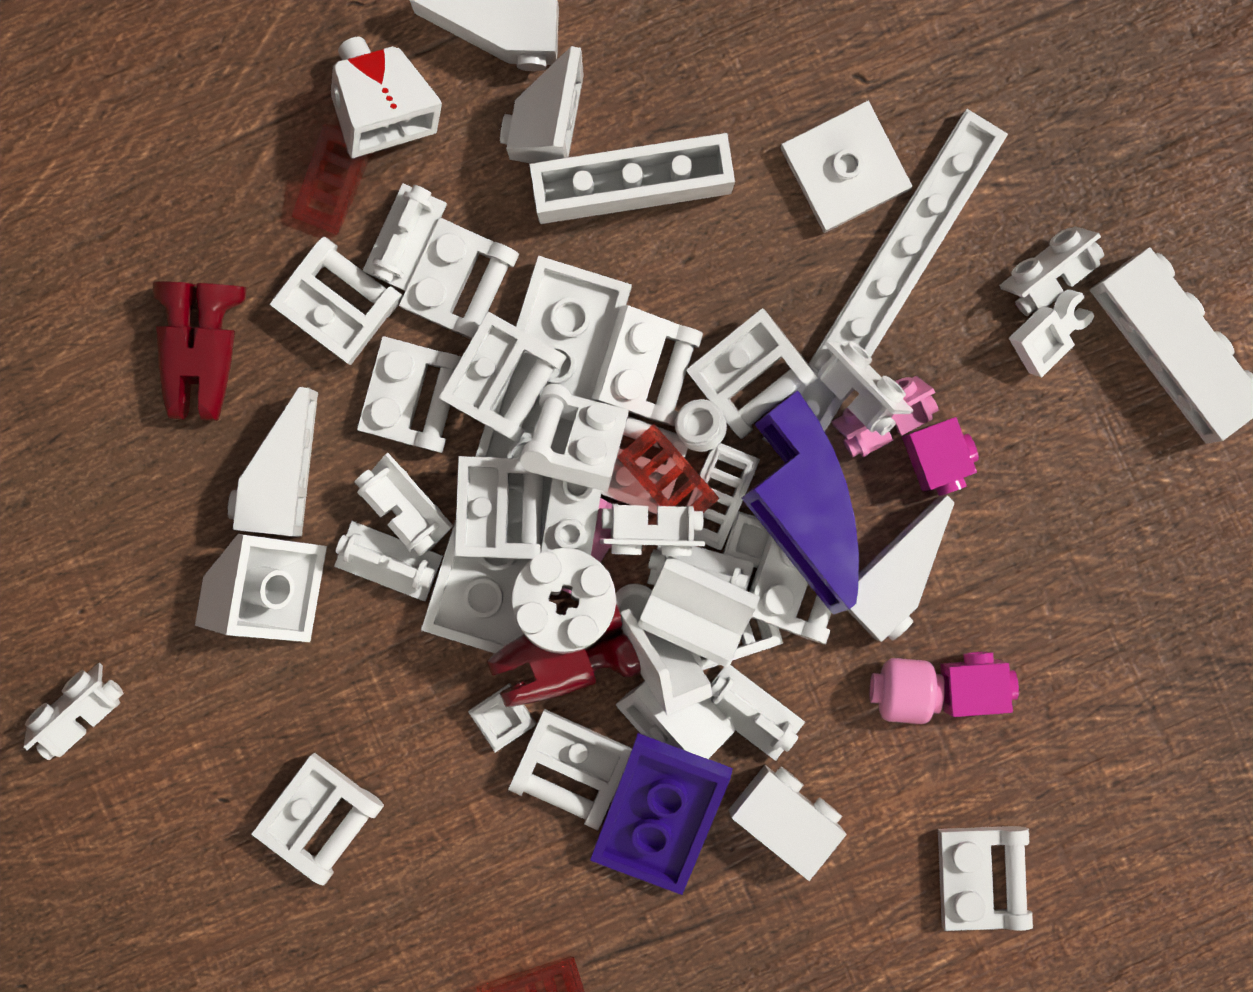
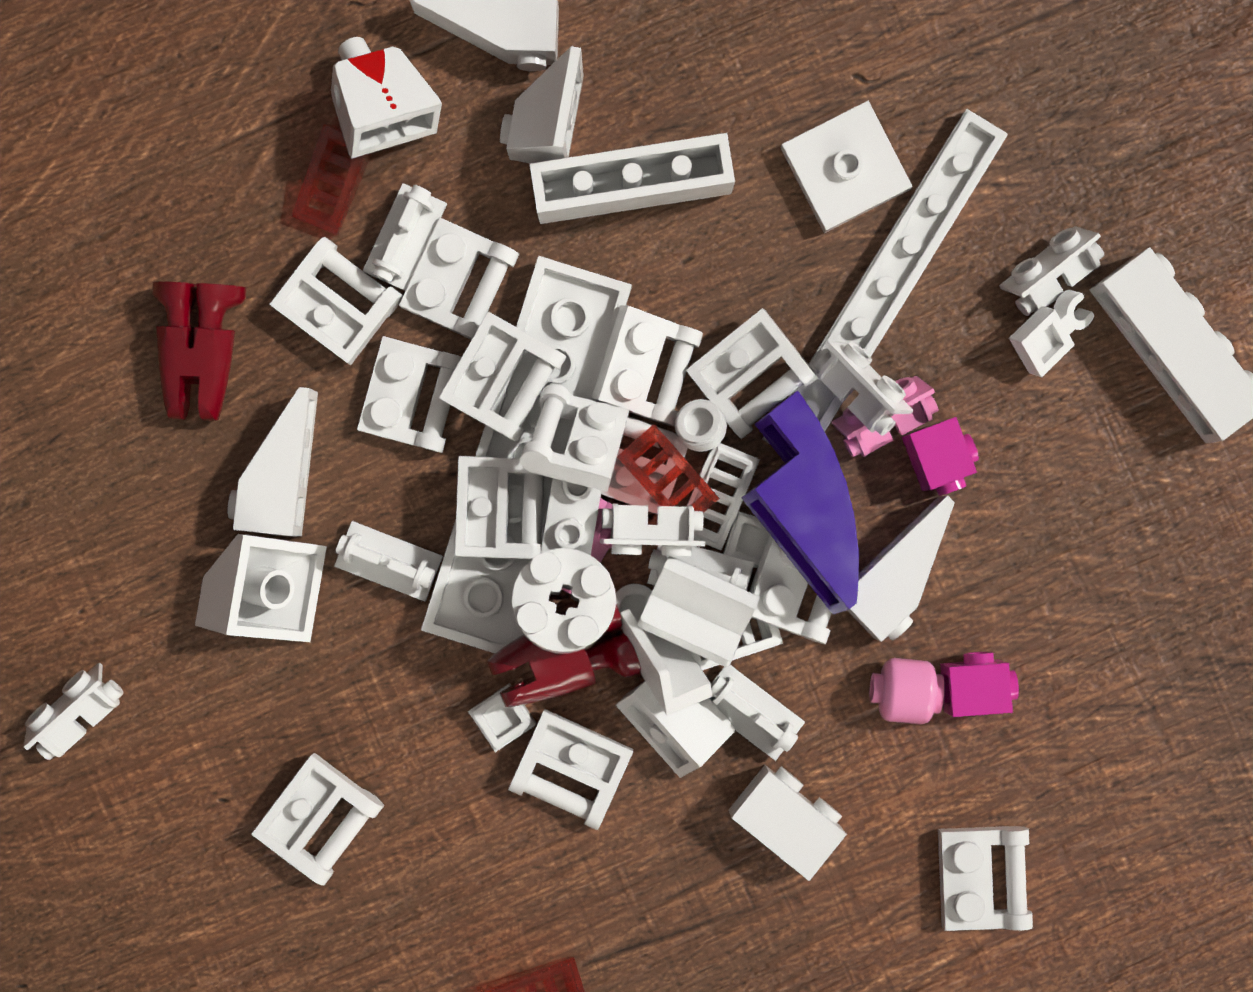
white hinge [355,453,453,556] -> none
dark purple plate [590,733,733,895] -> none

